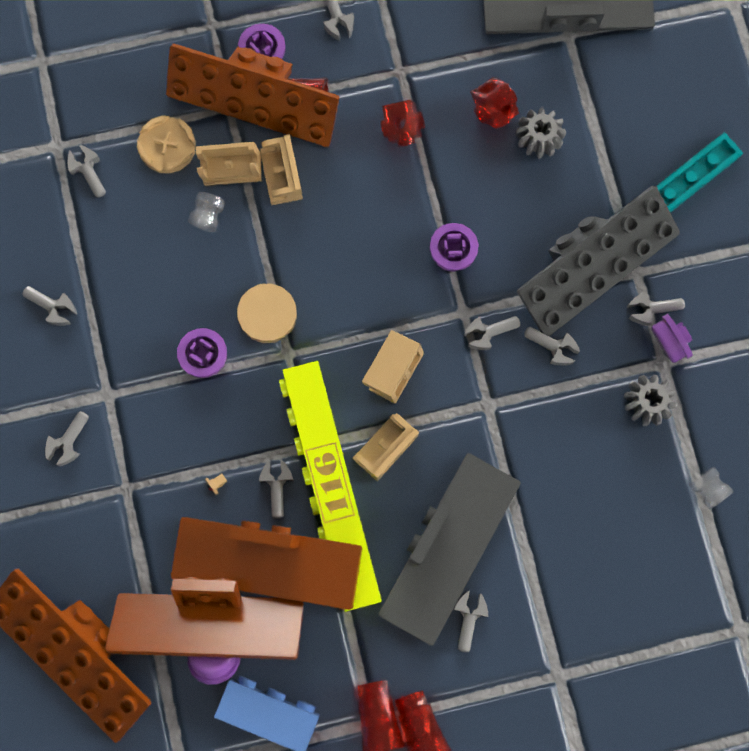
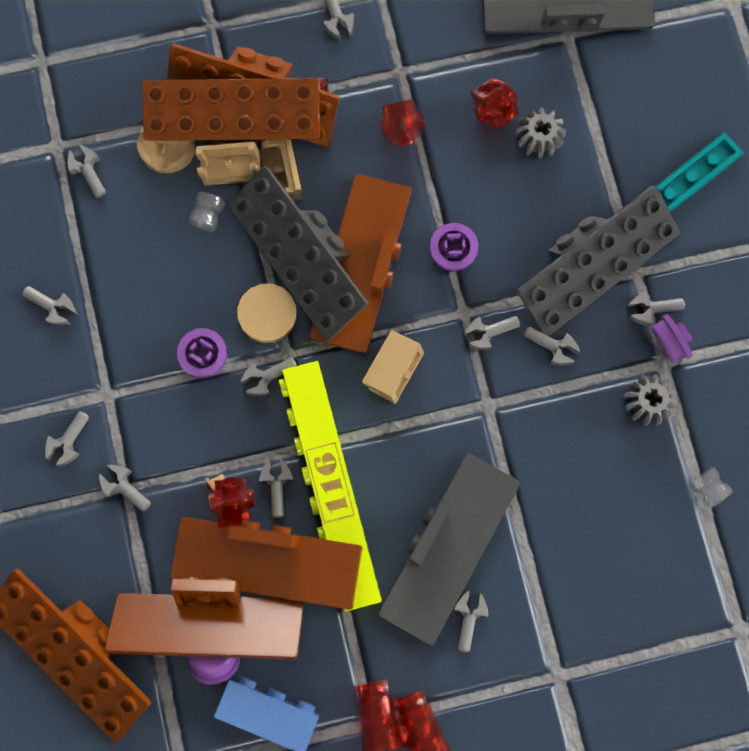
medium lavender piece [238,23,286,59] -> none
tan hinge [352,413,419,481] -> none
none -> light grey bar [99,465,151,511]
none -> dark orange bracket [142,78,320,148]
none -> clear red brick [209,477,255,528]
none -> dark grey bracket [229,166,368,341]
none -> light grey bar [241,358,297,396]
none -> dark orange bracket [309,174,412,354]

